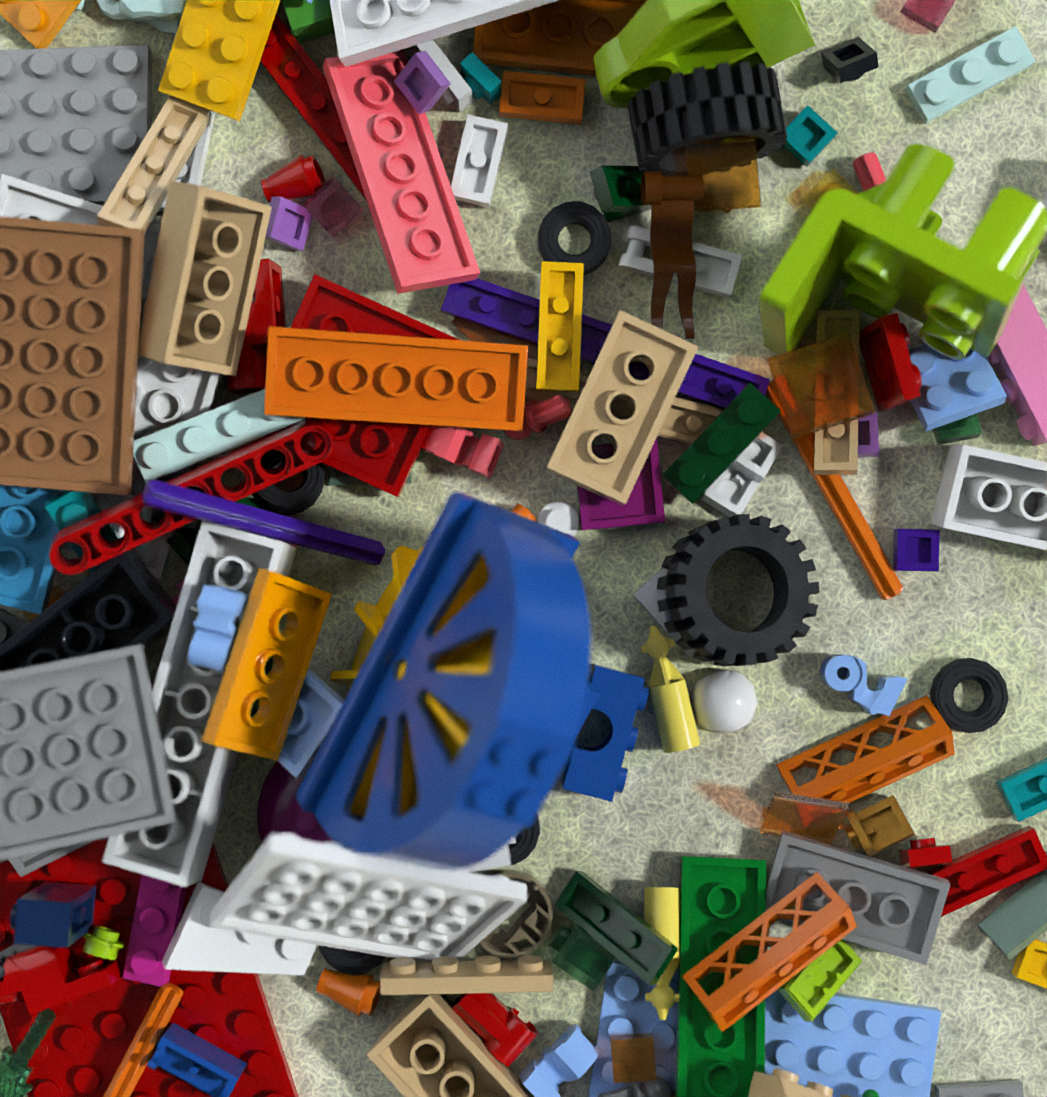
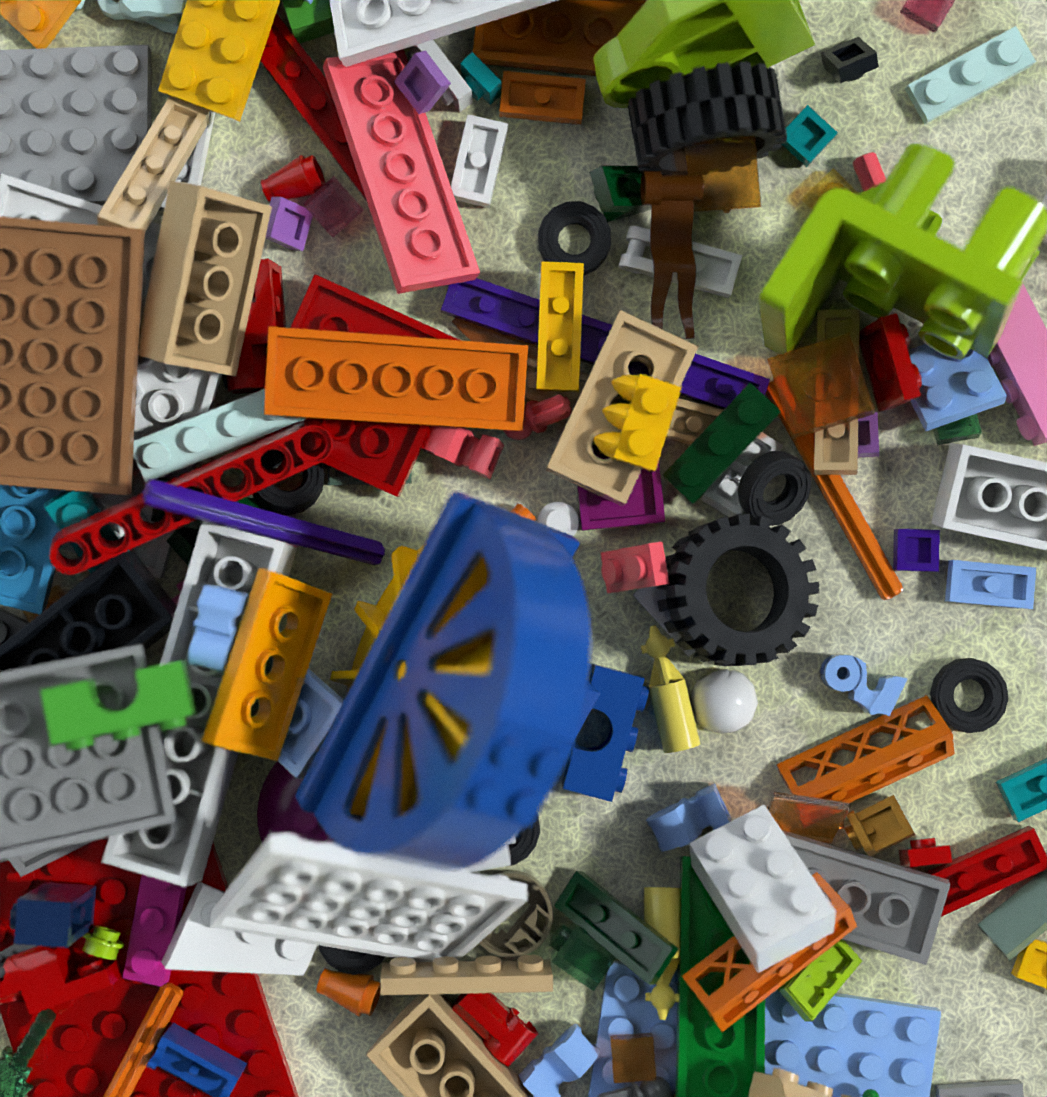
none -> bright green arch [40,660,196,751]
none -> yellow plate [593,374,682,472]
none -> coral plate [601,541,670,593]
none -> light blue leg [646,783,731,852]
none -> white brick [689,805,836,973]
none -> black tyre [738,451,811,526]
none -> light blue plate [945,560,1036,609]

